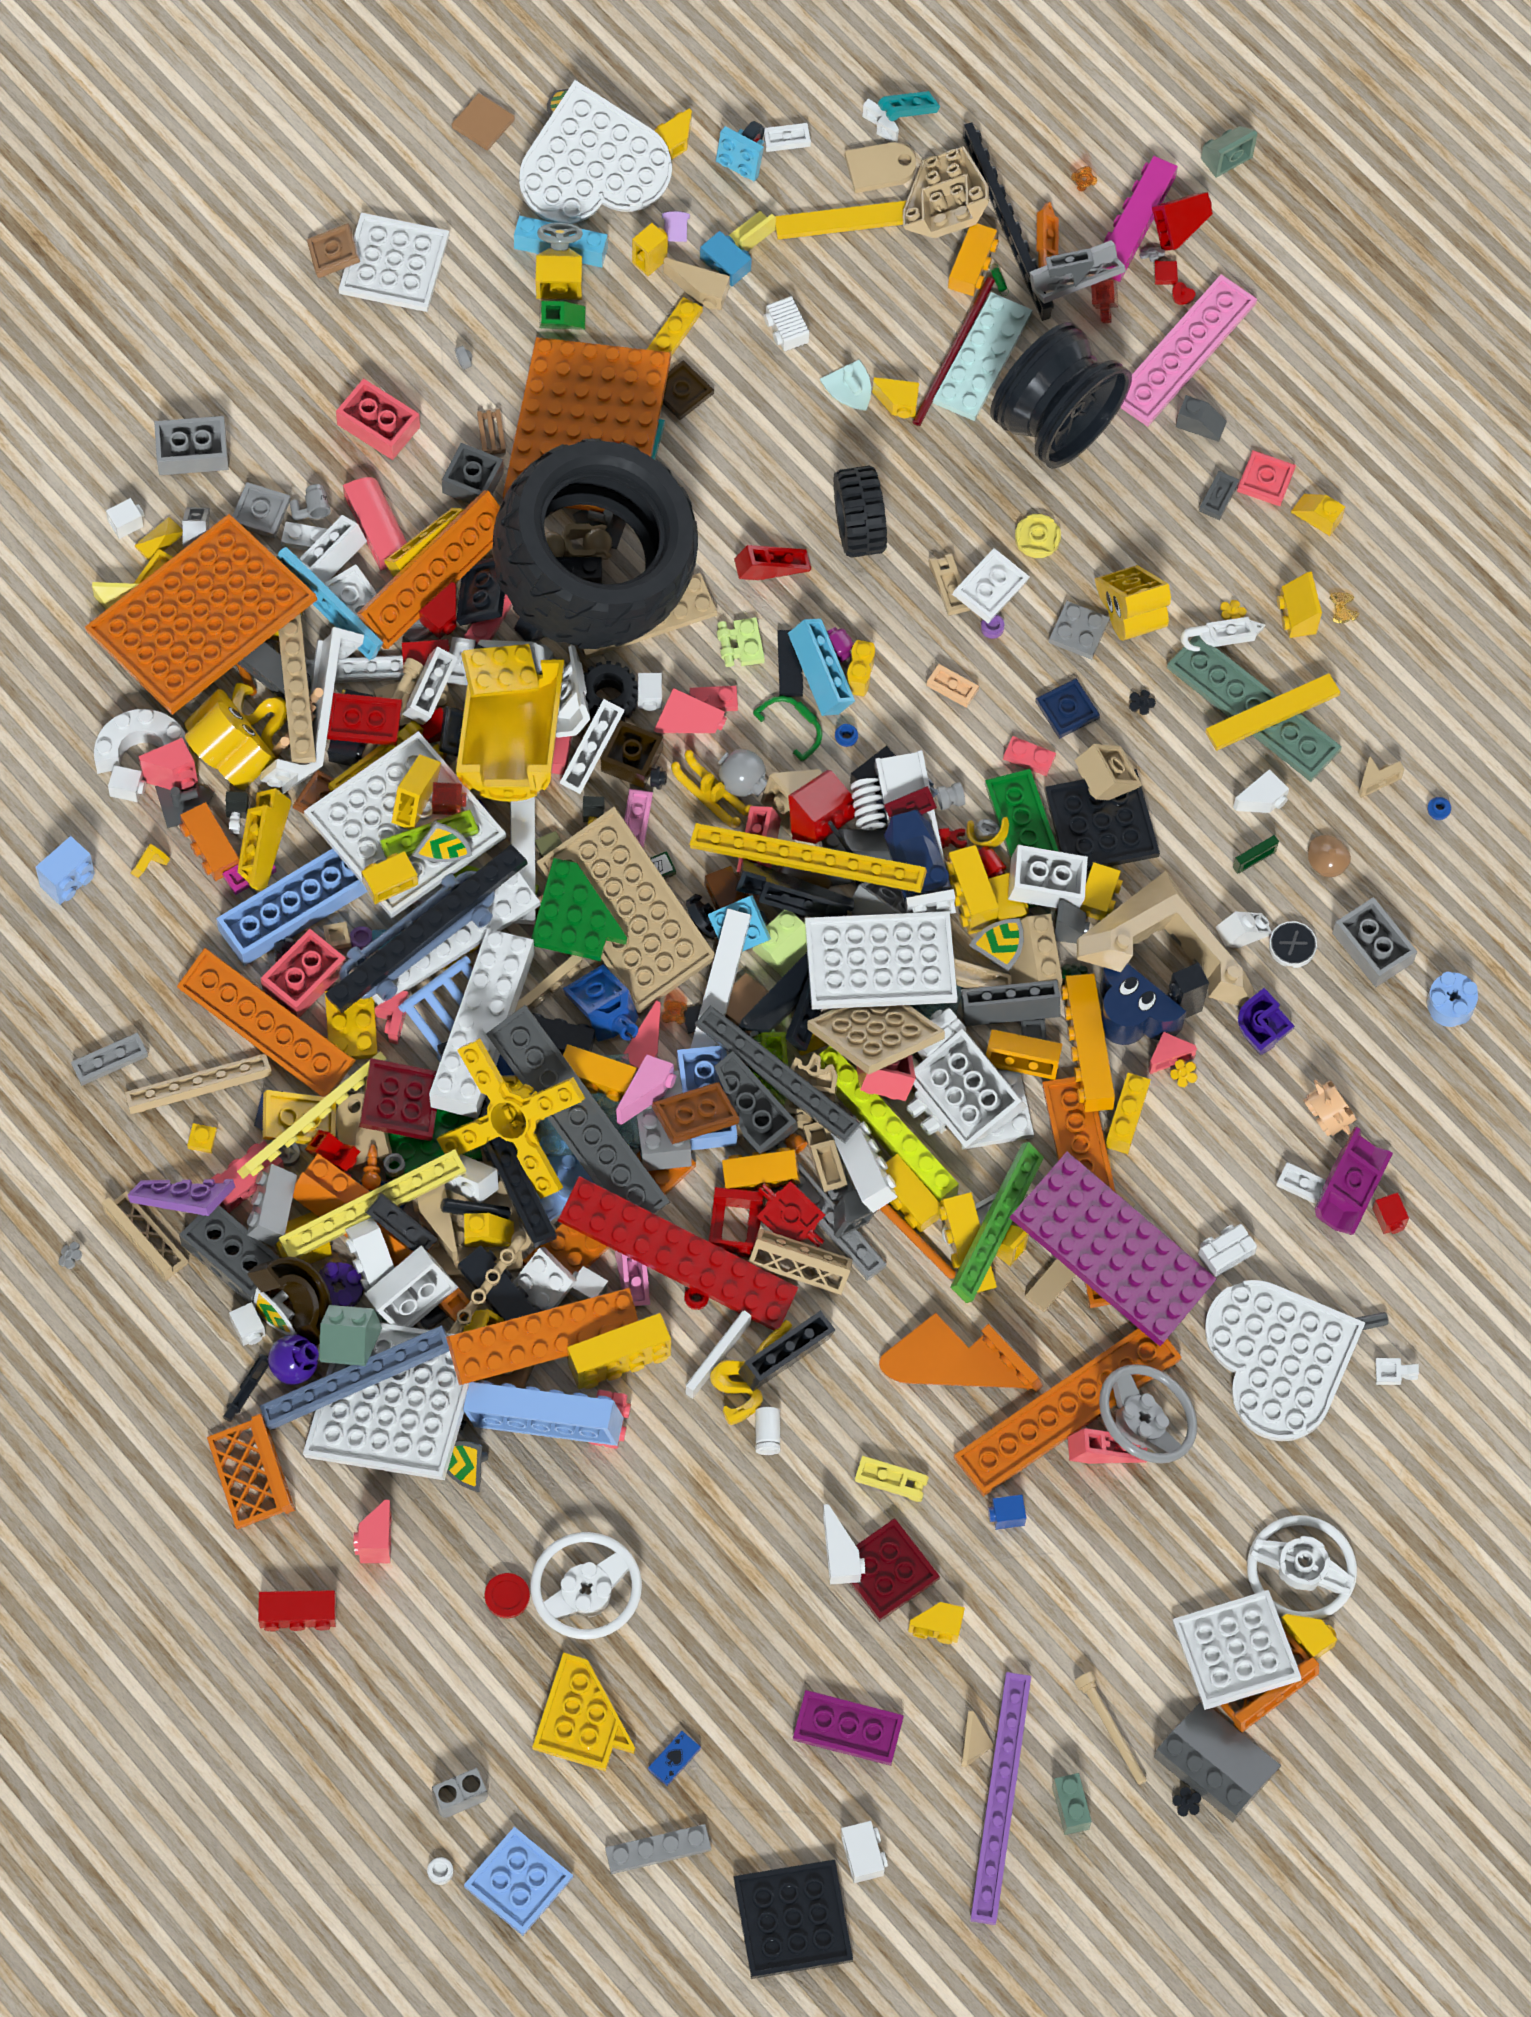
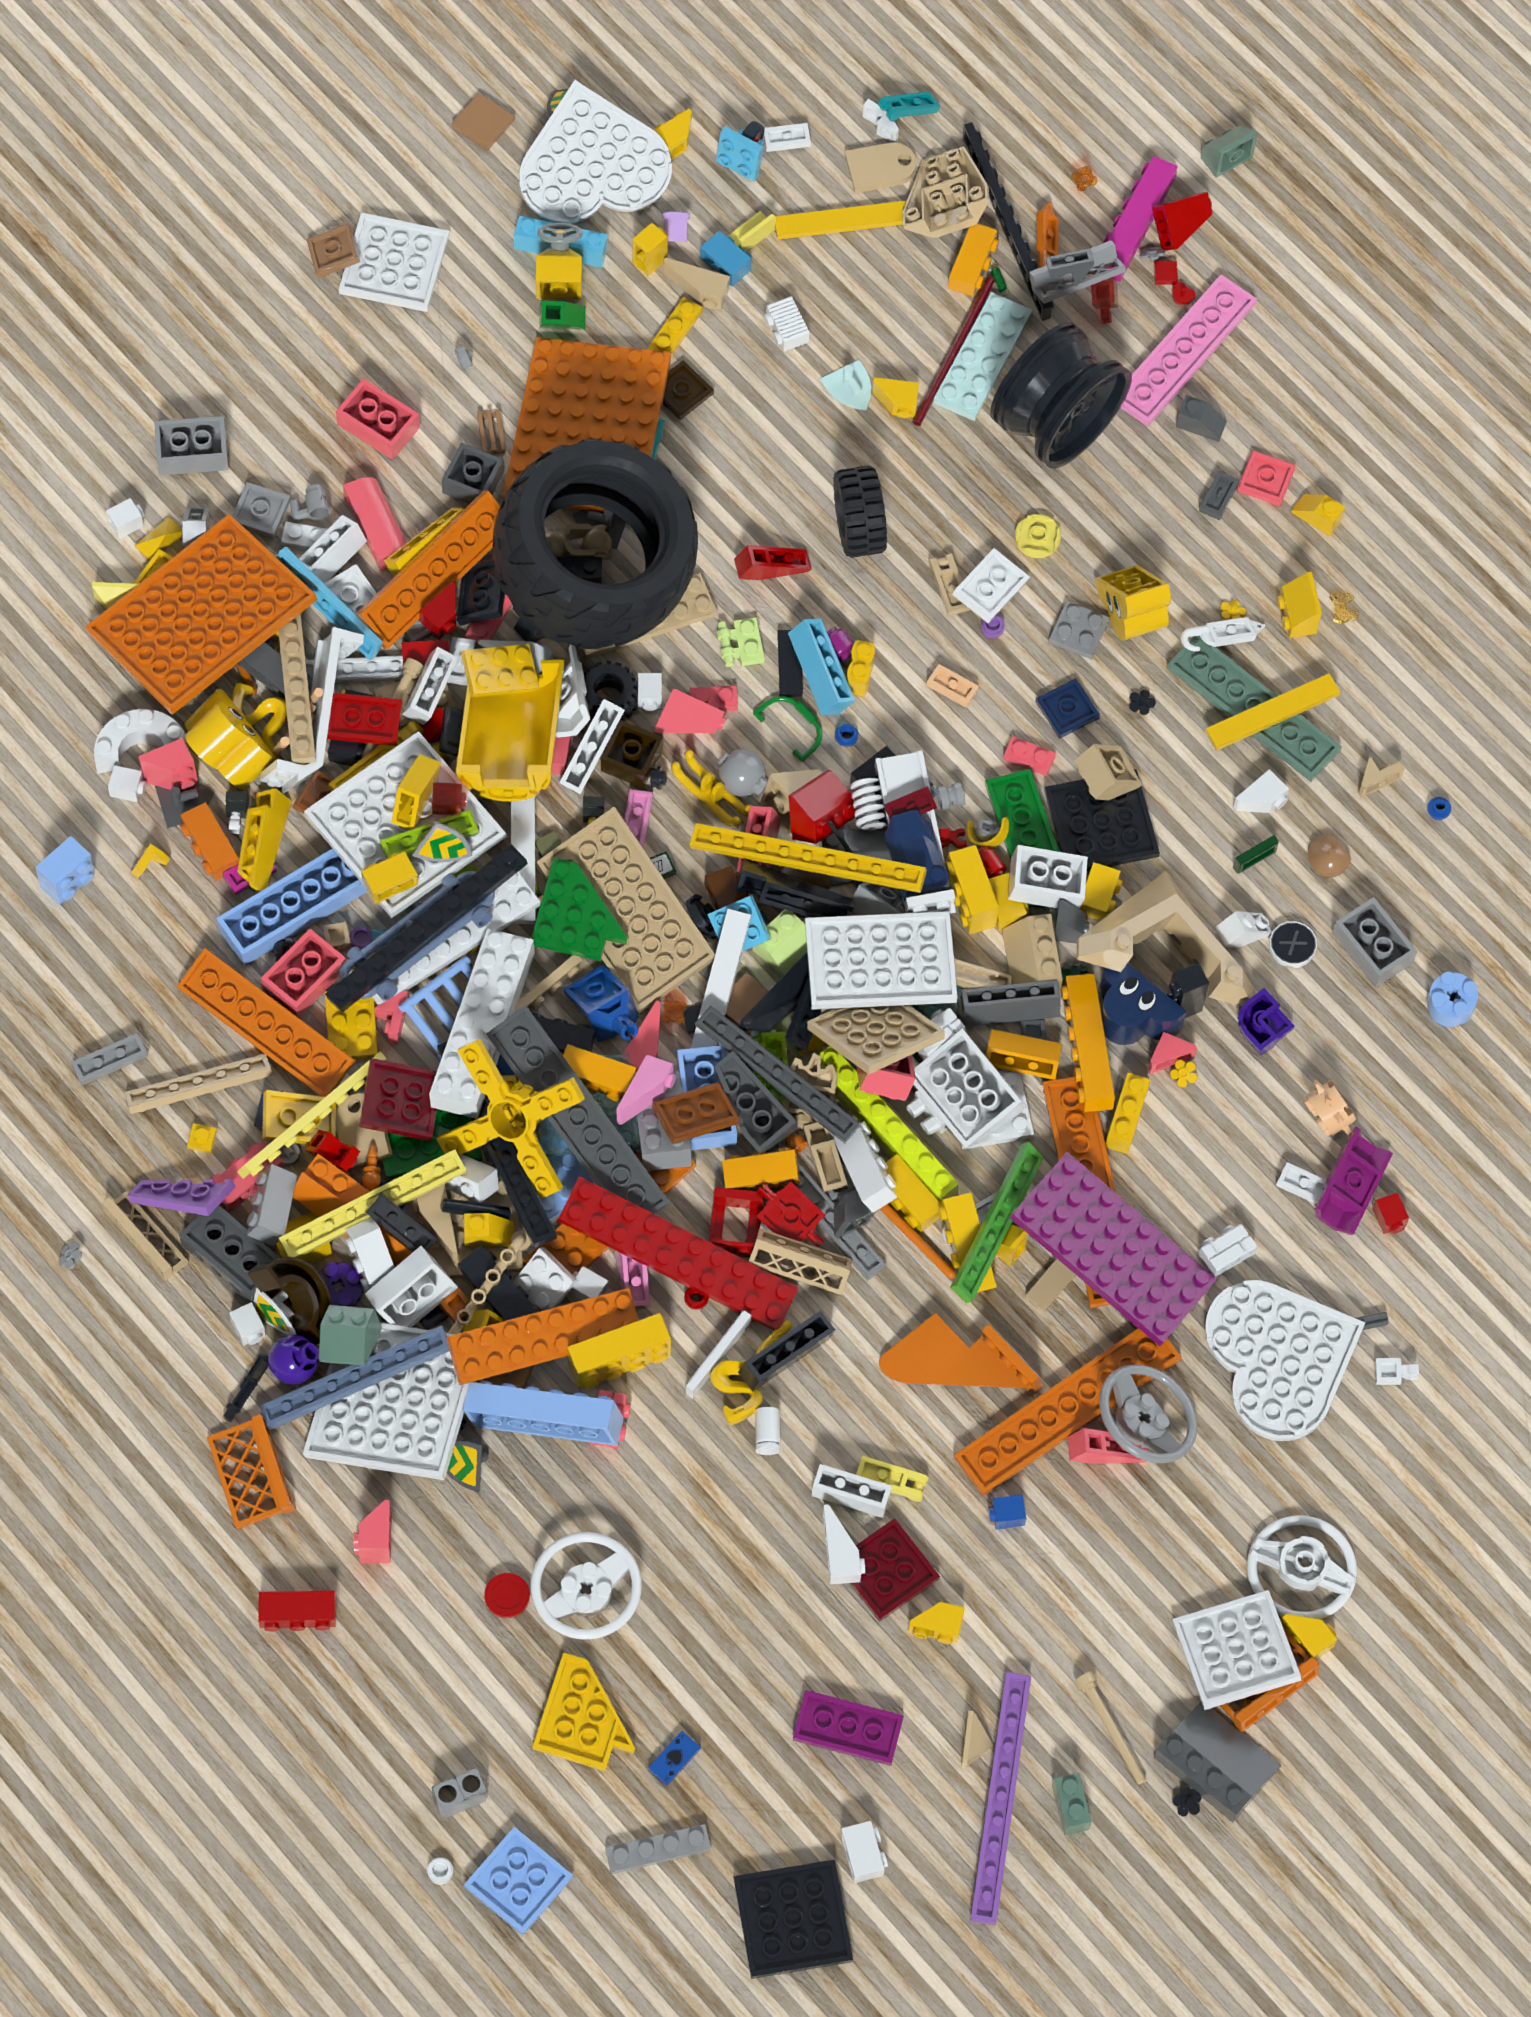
light grey axle [383,1153,405,1178] -> none
shield [969,919,1024,971] -> none
none -> white brick [812,1464,892,1518]

